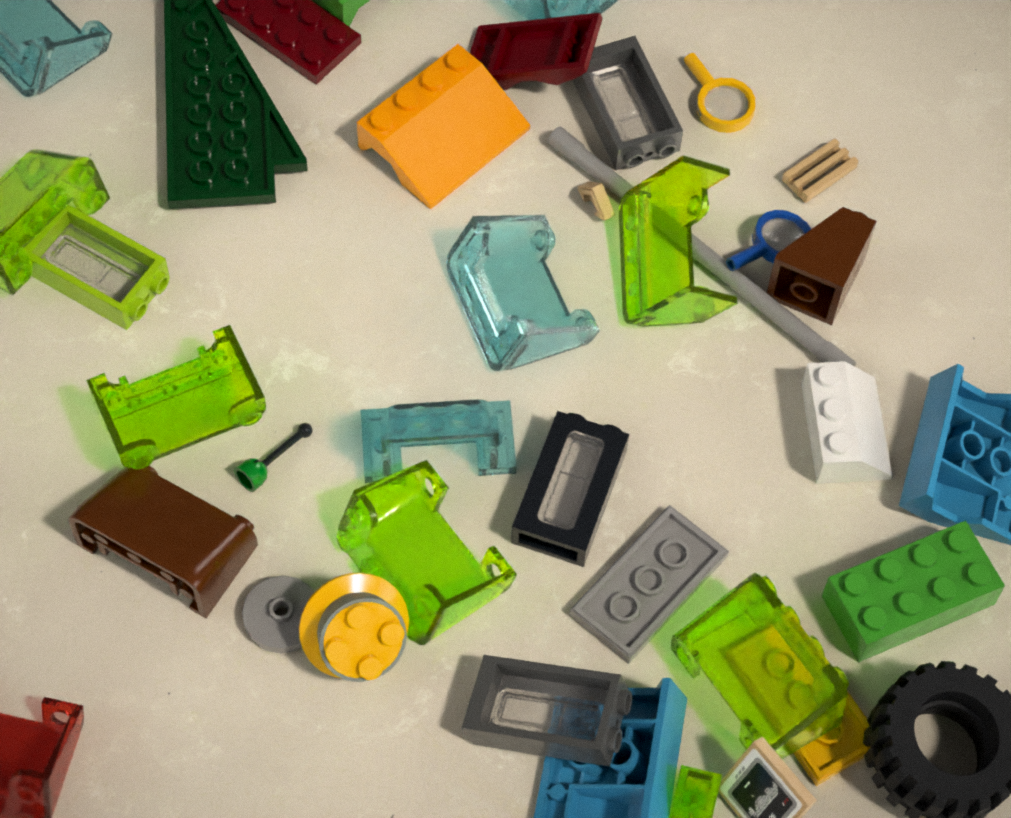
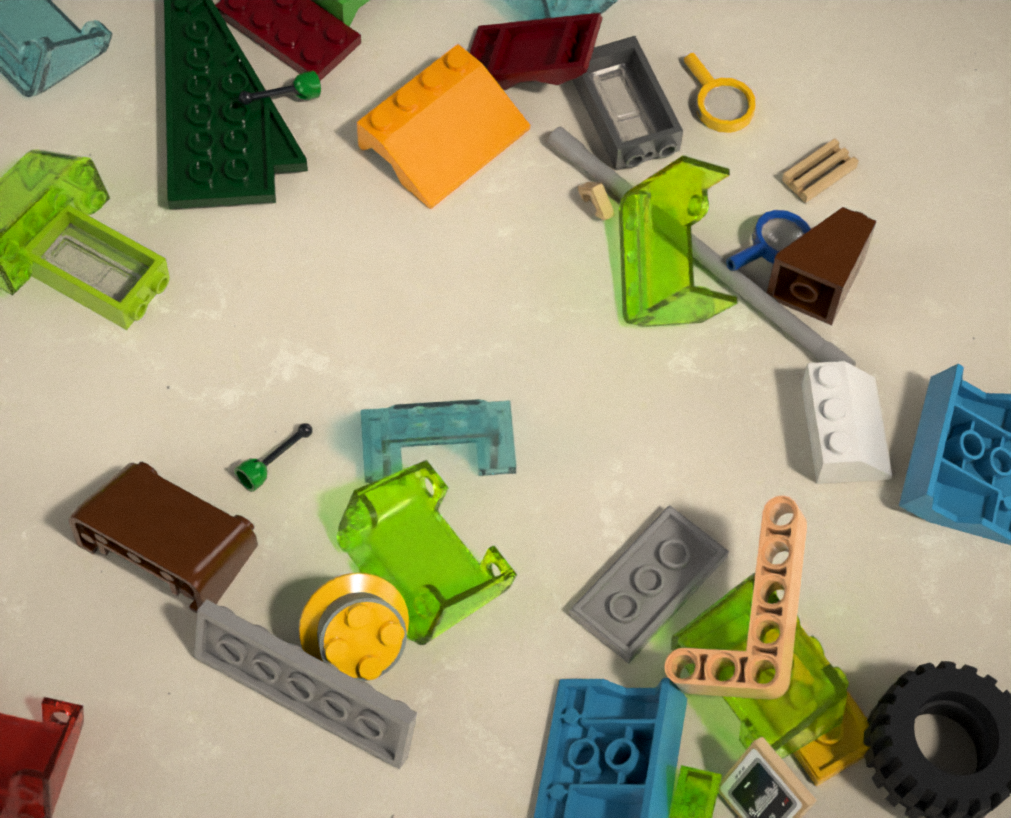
clear neon green windscreen [86,325,266,469] -> none
light grey plate [242,575,314,654] -> none
clear light blue windscreen [446,215,600,371] -> none
dark grey piece [462,655,632,767] -> none
black piece [511,411,629,567] -> none
bright green brick [822,520,1005,663] -> none
none -> light grey plate [194,599,417,769]
none -> hinge [238,71,321,105]
none -> light nougat beam [664,495,807,700]

